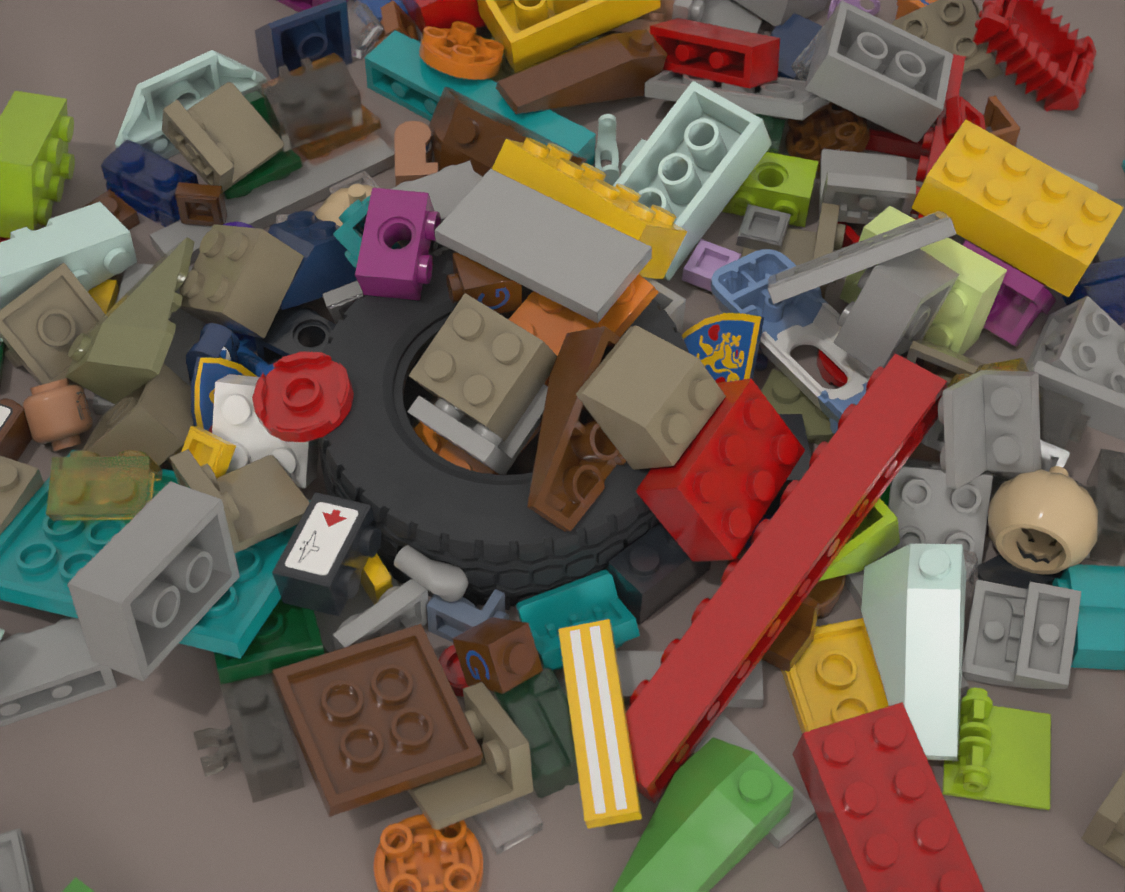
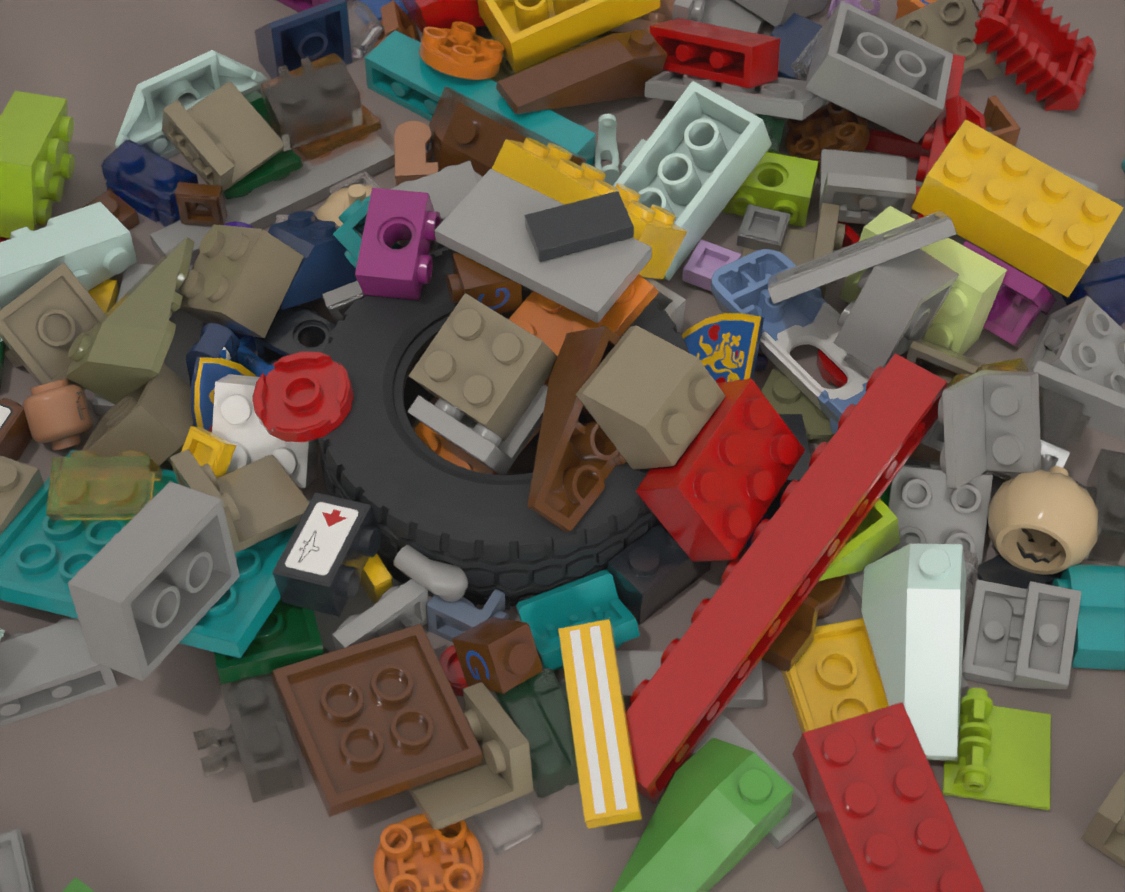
none -> black tile [525,191,634,262]

